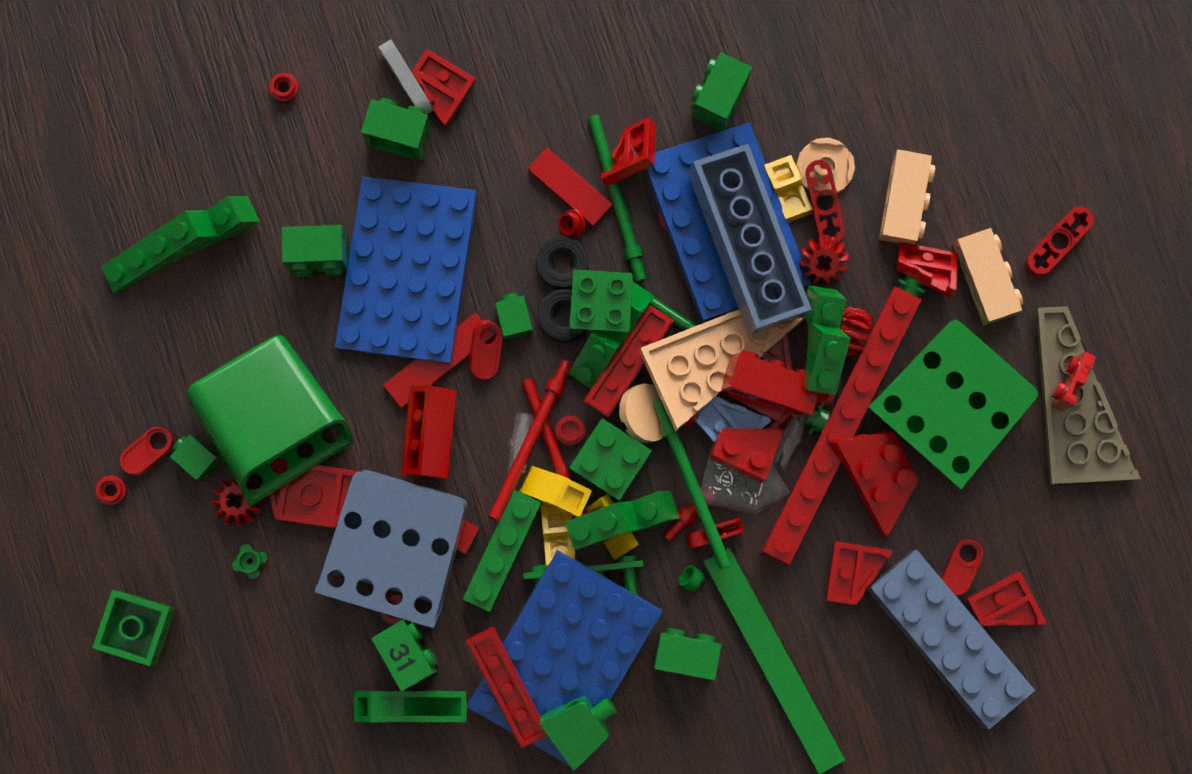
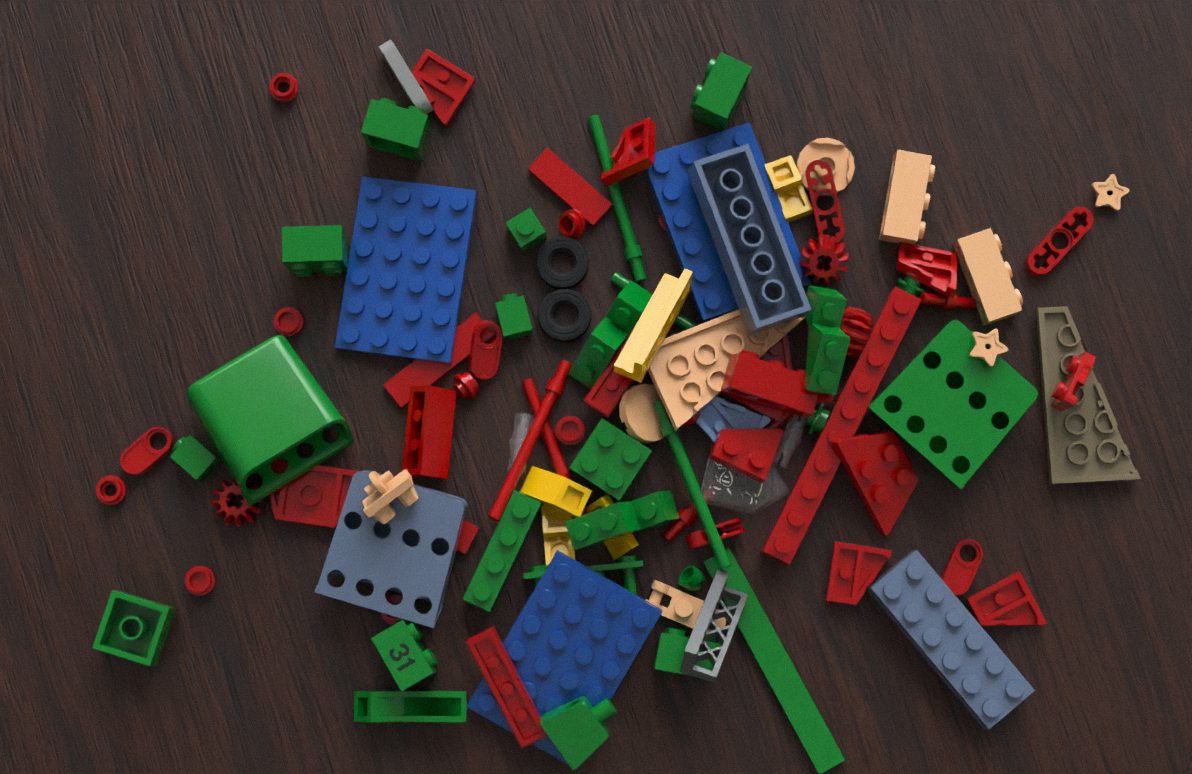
green arch [101,196,260,293] -> none
green plate [232,544,268,579] -> none
green bracket [569,269,633,334] -> none
none -> red plate [185,566,215,596]
none -> red plate [274,307,304,337]
none -> light nougat hips [362,469,418,524]
none -> red plate [453,372,480,400]
none -> green brick [505,208,547,254]
none -> yellow fence [614,269,693,383]
none -> light nougat plate [645,580,726,631]
none -> dark grey fence [679,568,748,683]
none -> red bar [919,292,976,310]
none -> light nougat plate [969,329,1008,367]
none -> light nougat plate [1091,174,1129,211]

